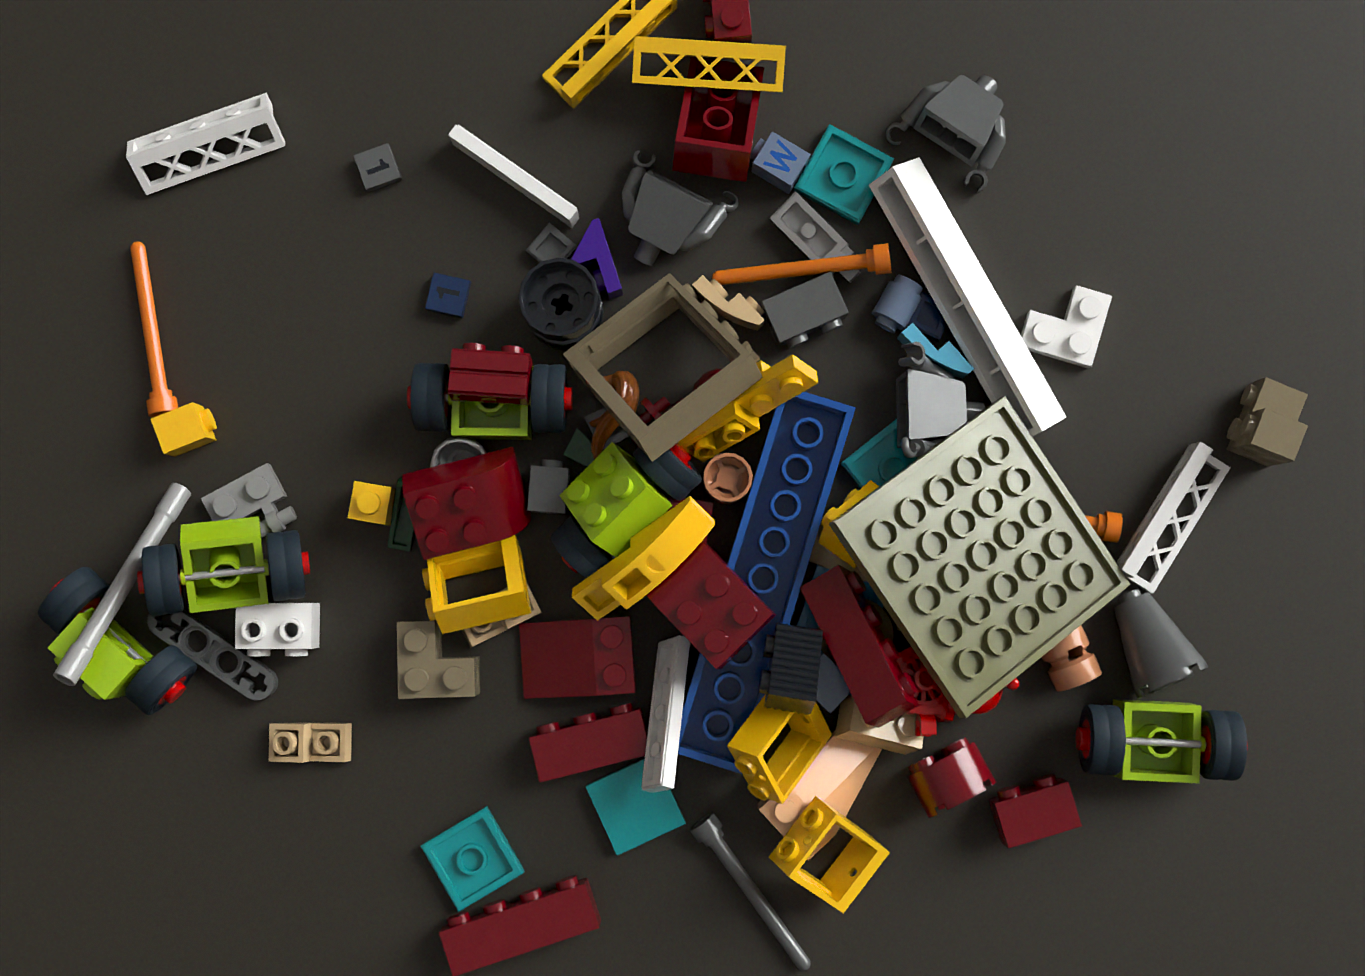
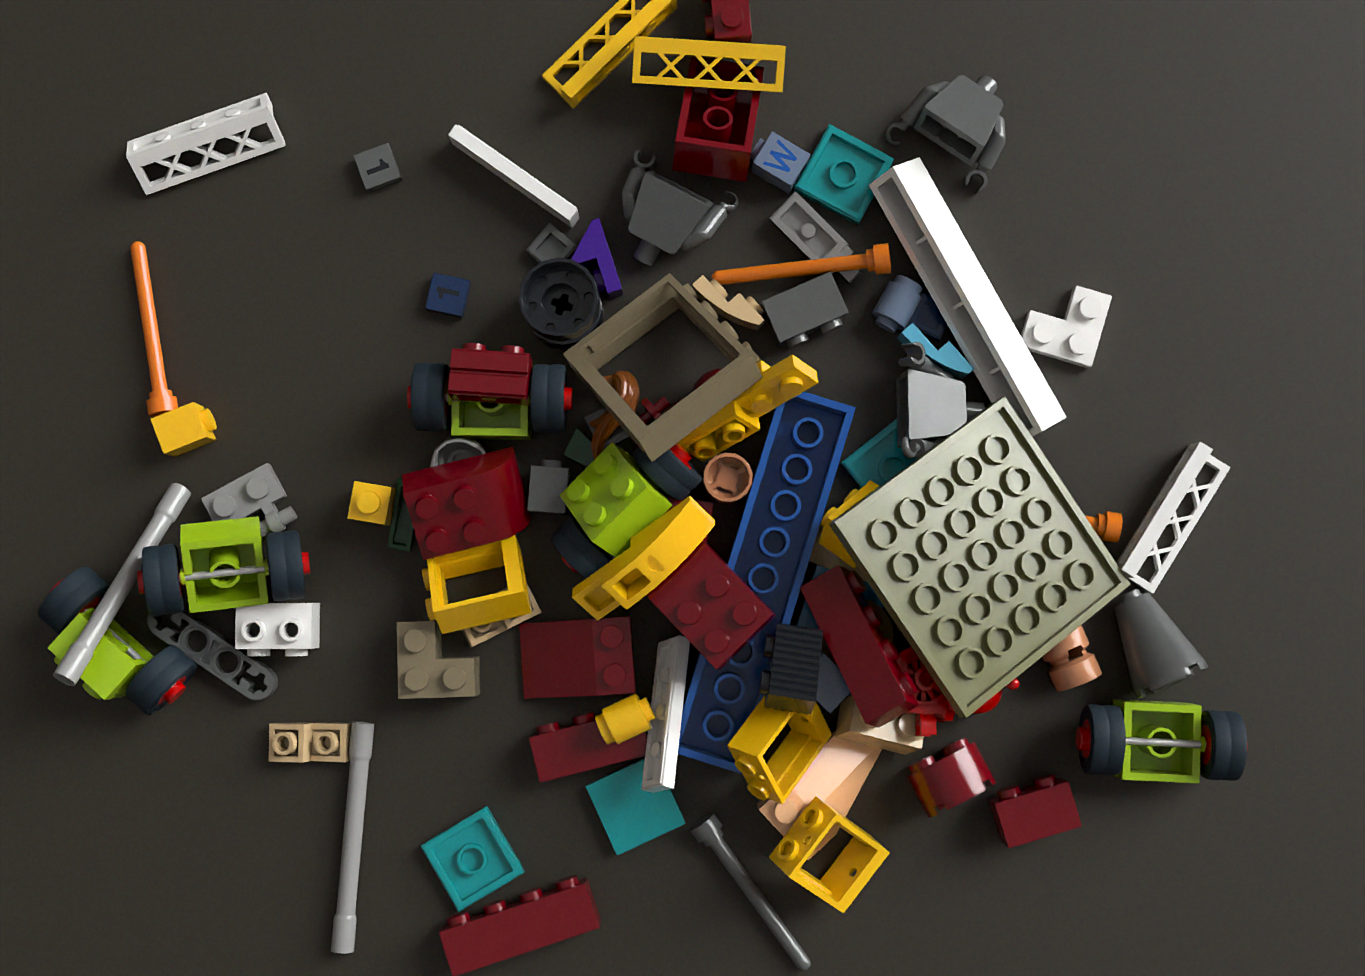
dark tan brick [1226,377,1308,467] -> none
none -> light grey piece [331,722,374,954]
none -> yellow brick [595,694,655,745]

